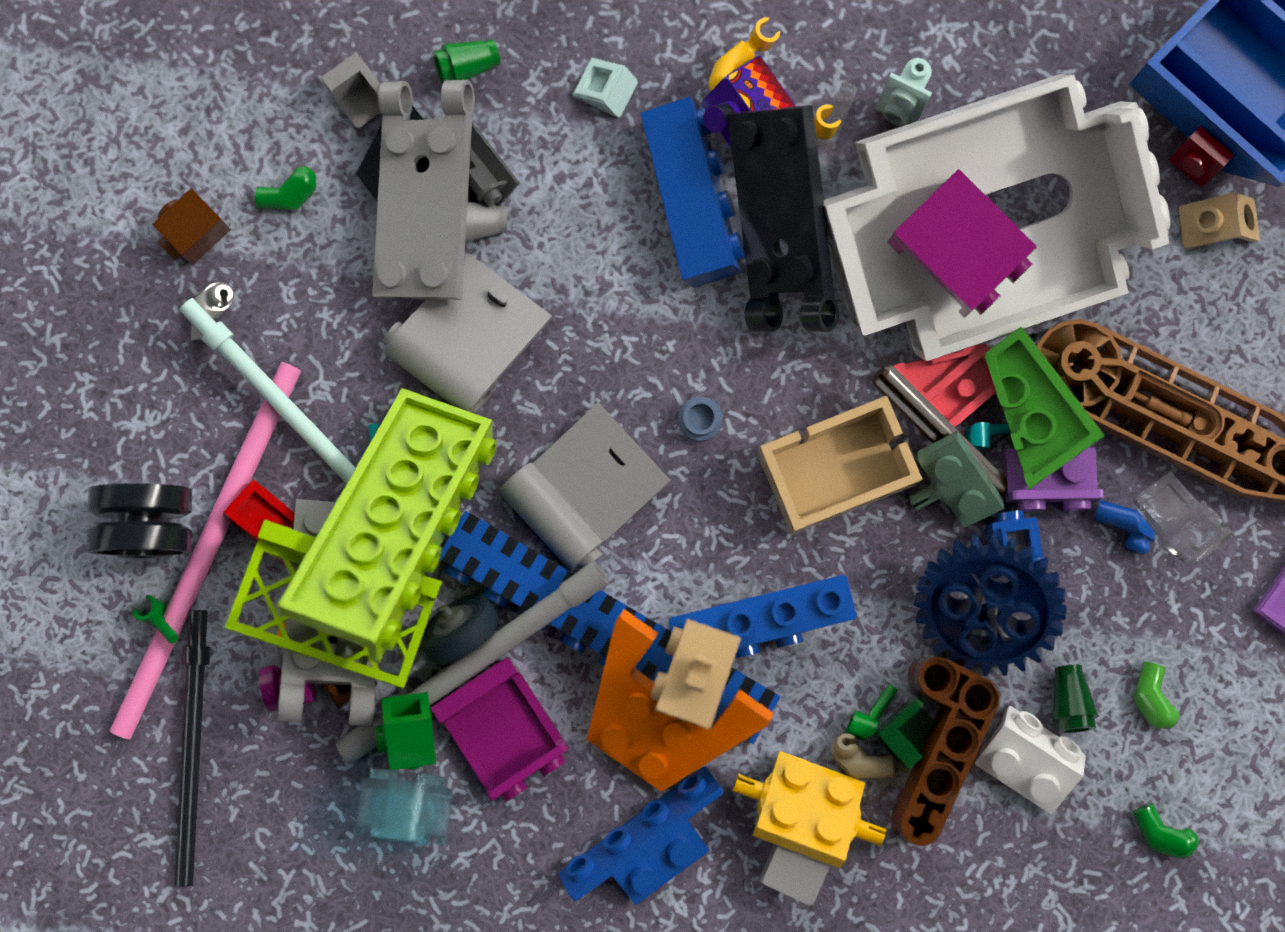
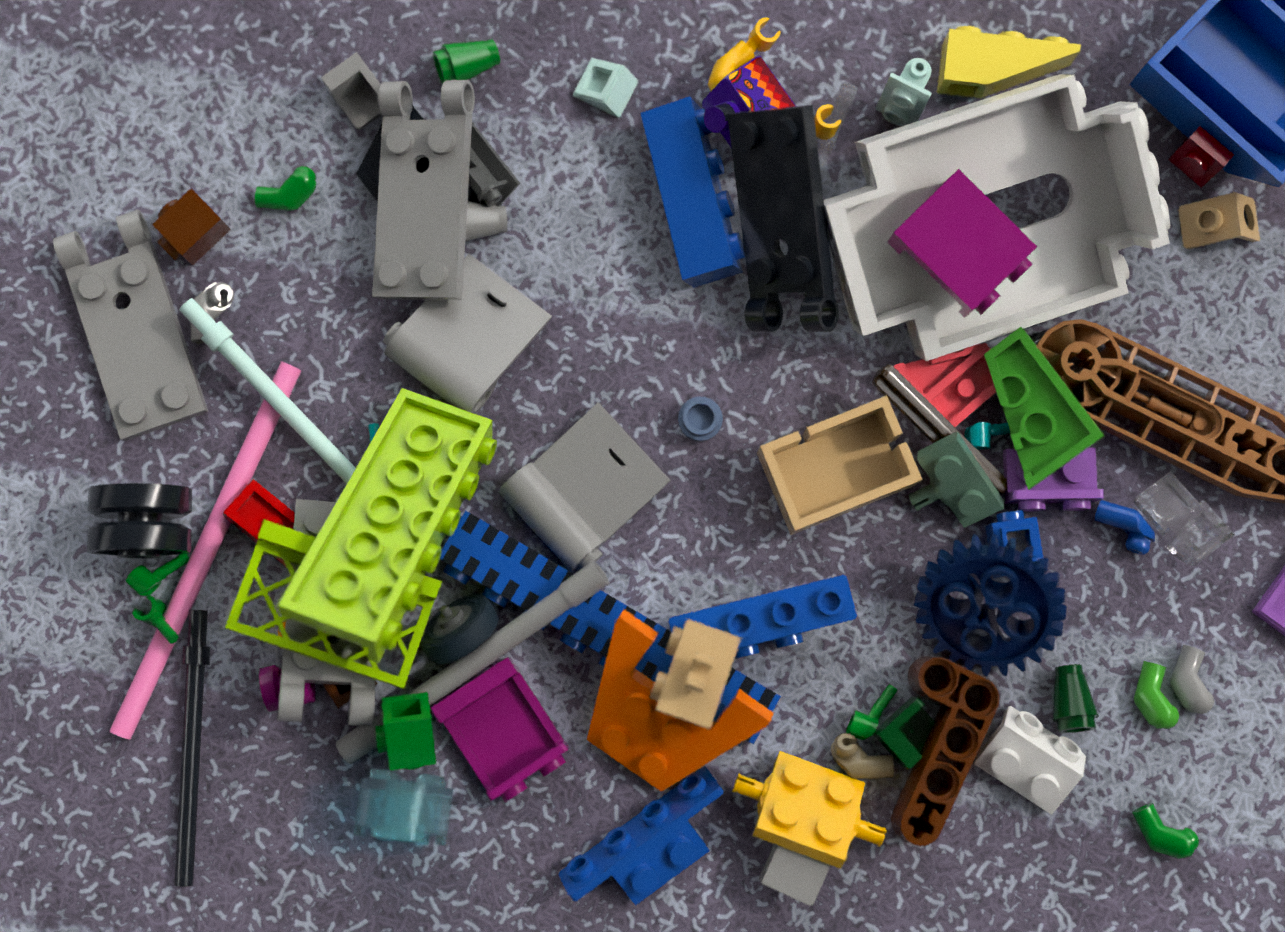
none -> light grey hinge [53,209,209,441]
none -> green hand [126,554,189,596]
none -> light yellow slope [937,26,1081,98]
none -> light grey arm [1170,645,1214,714]

